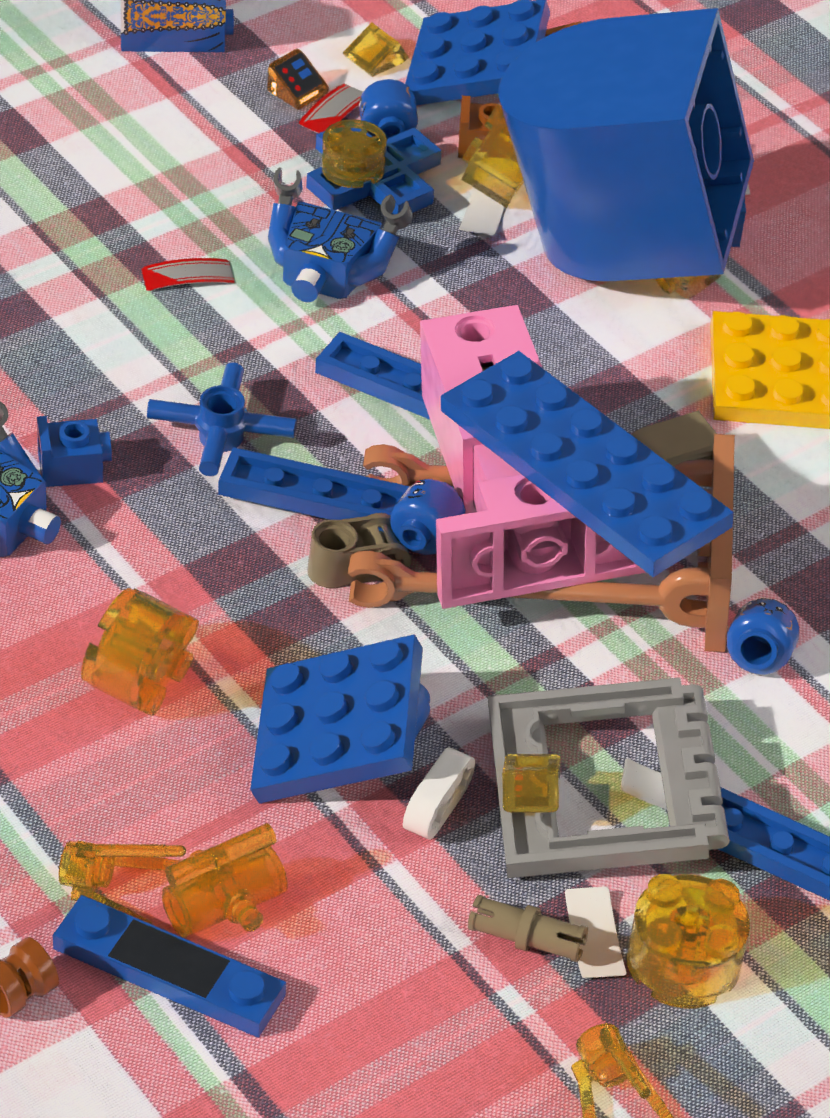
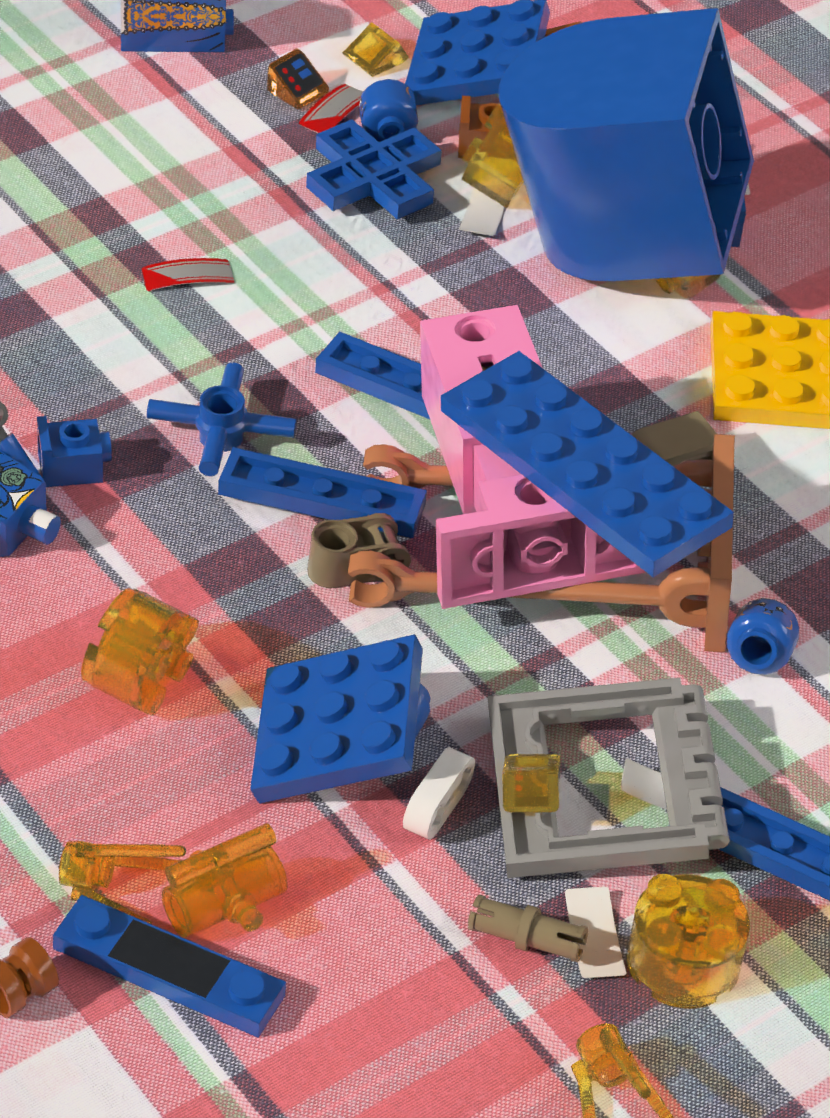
blue torso [268,167,413,302] -> none
clear yellow wheel [321,120,387,188] -> none
blue head [390,479,465,555] -> none

